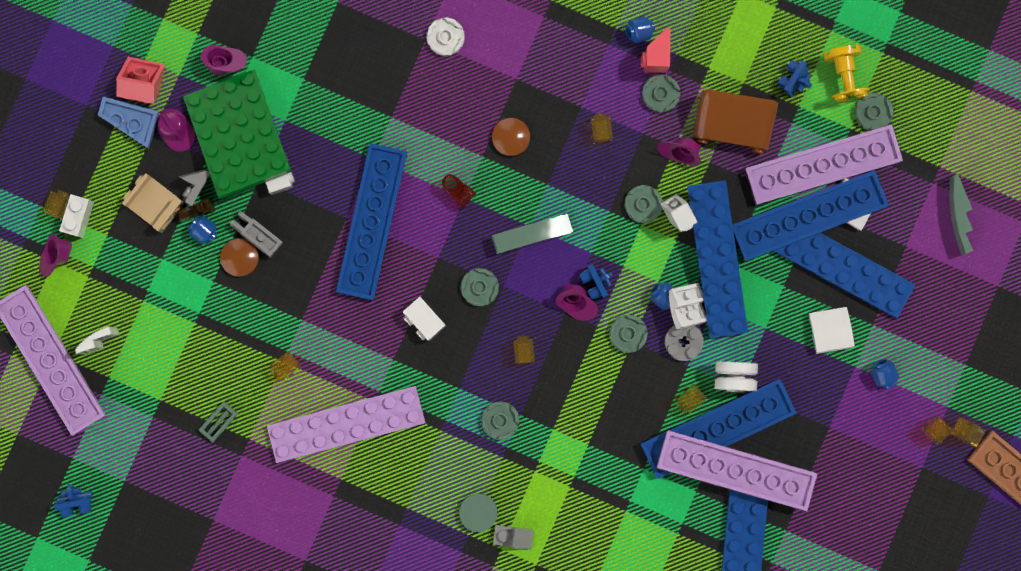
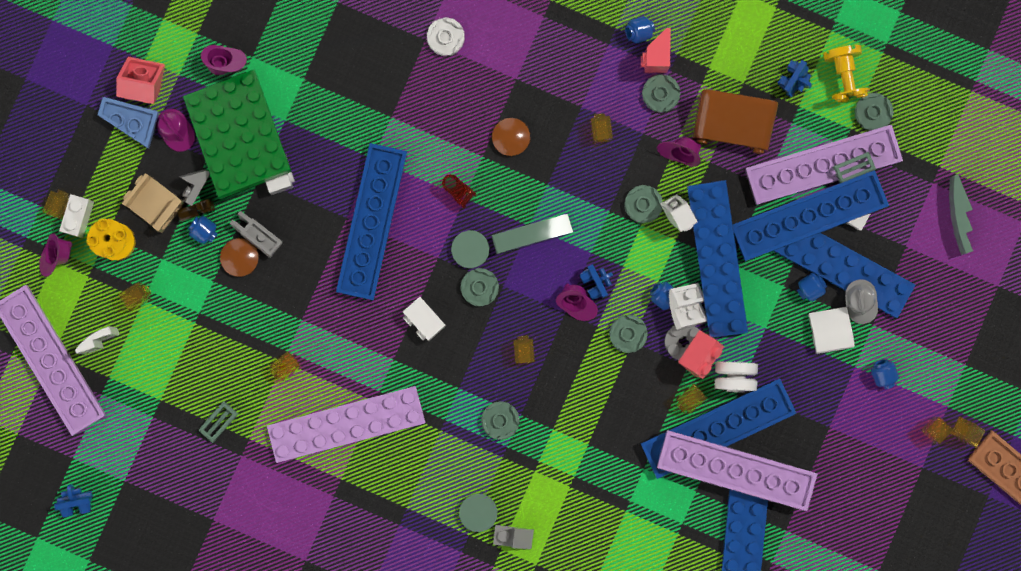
none -> yellow piece [87,219,136,261]
none -> clear yellow brick [119,282,152,311]
none -> sand green tile [451,230,489,269]
none -> coral slope [678,330,724,379]
none -> blue head [797,273,827,302]
none -> sand green tile [833,152,876,184]
none -> light grey piece [845,279,878,324]

